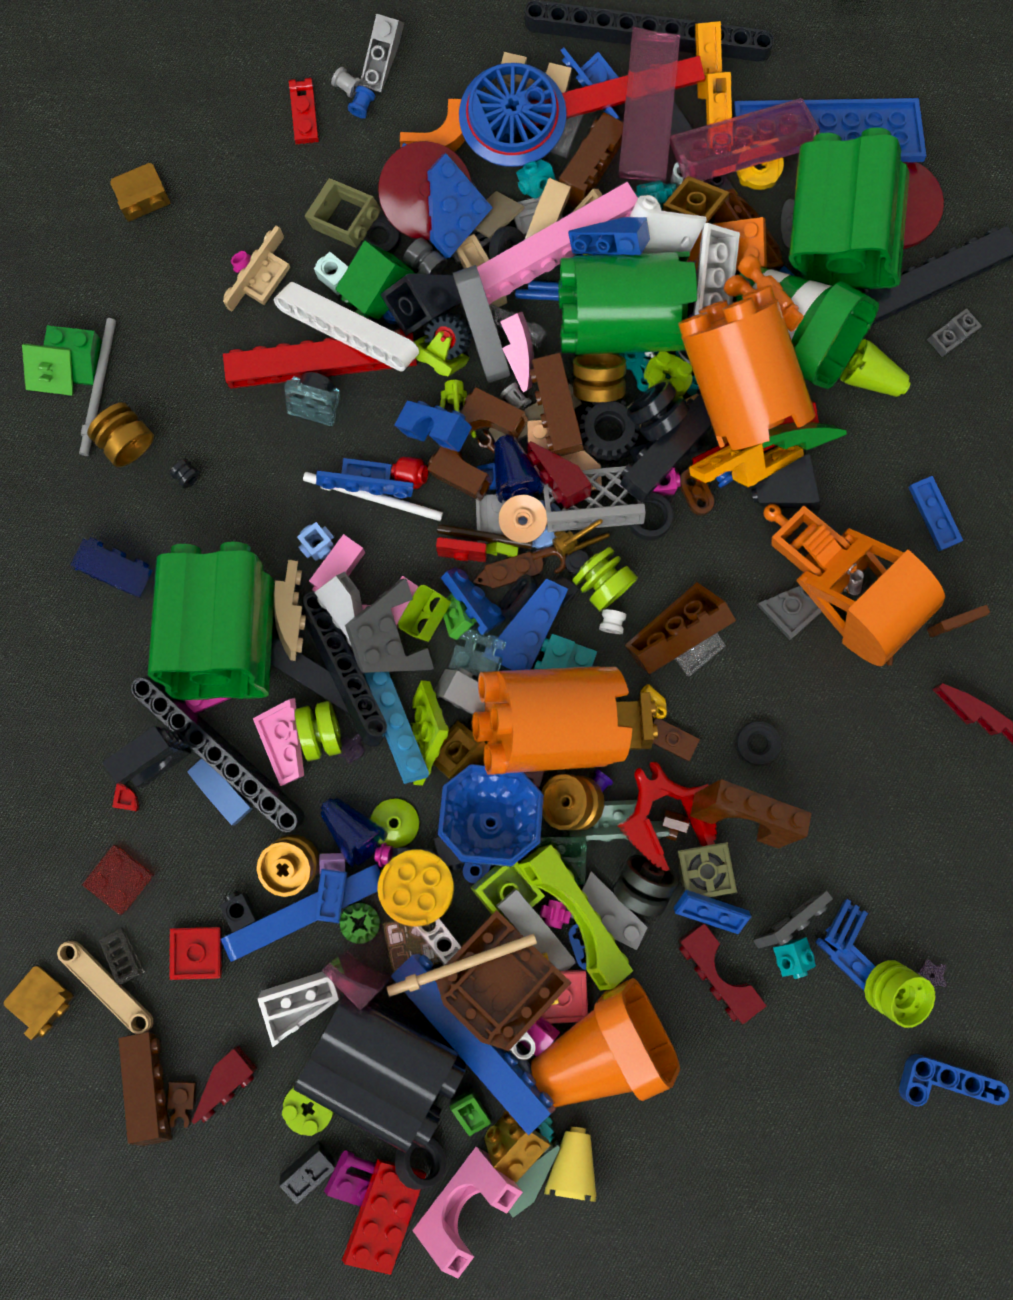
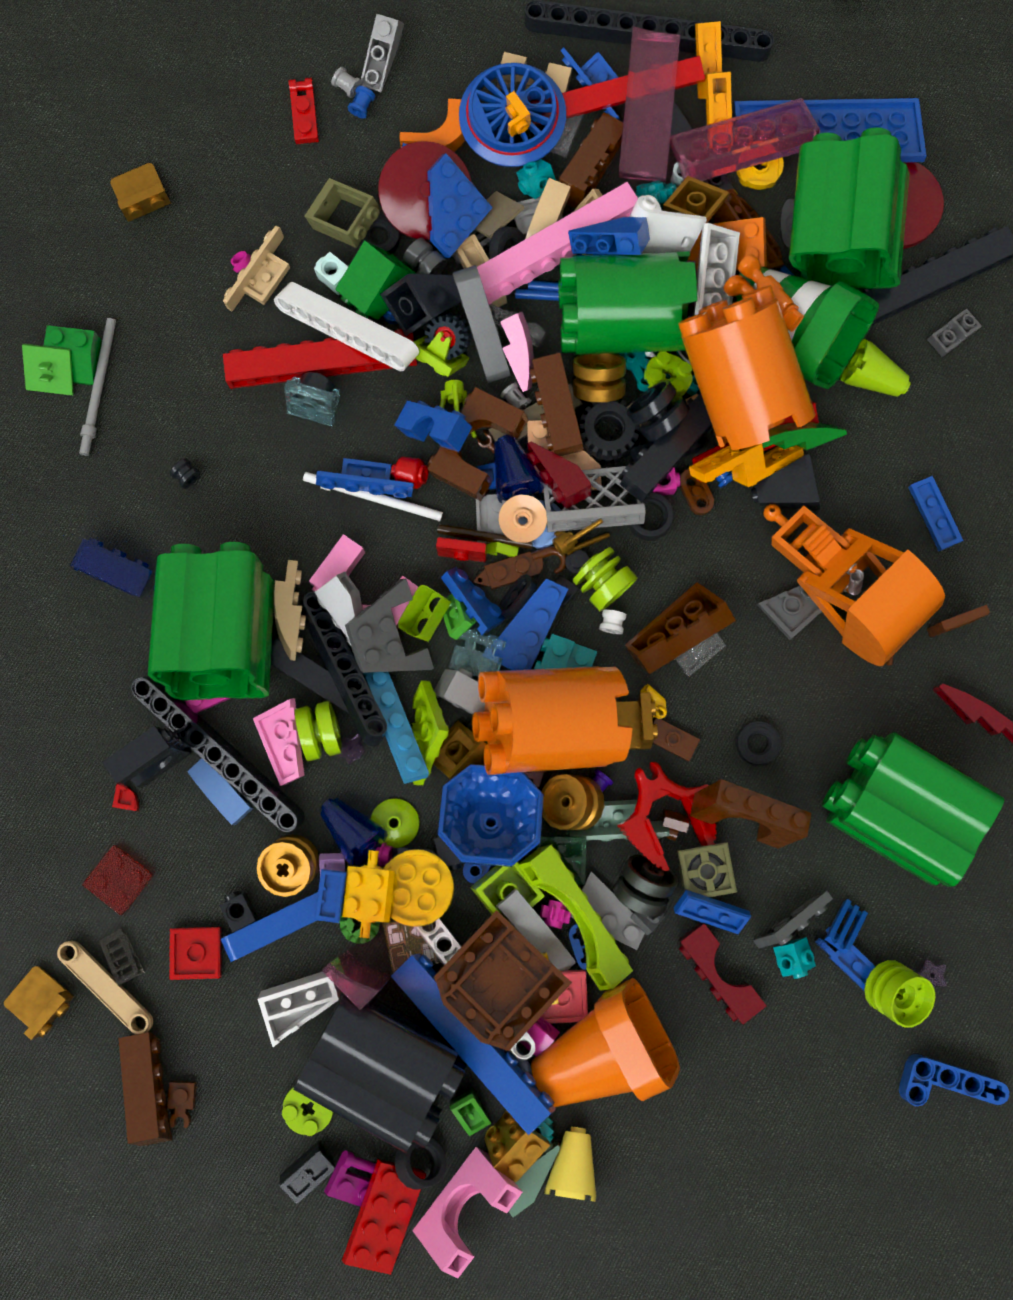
pearl gold wheel [87,402,154,467] -> none
dark red slope [192,1045,258,1124] -> none
light blue brick [297,522,334,561] -> none
tan bar [387,934,537,997] -> none
none -> yellow plate [342,850,395,938]
none -> light orange bracket [505,91,531,137]
none -> dark grey tile [630,912,665,935]
none -> green brick [821,732,1004,887]

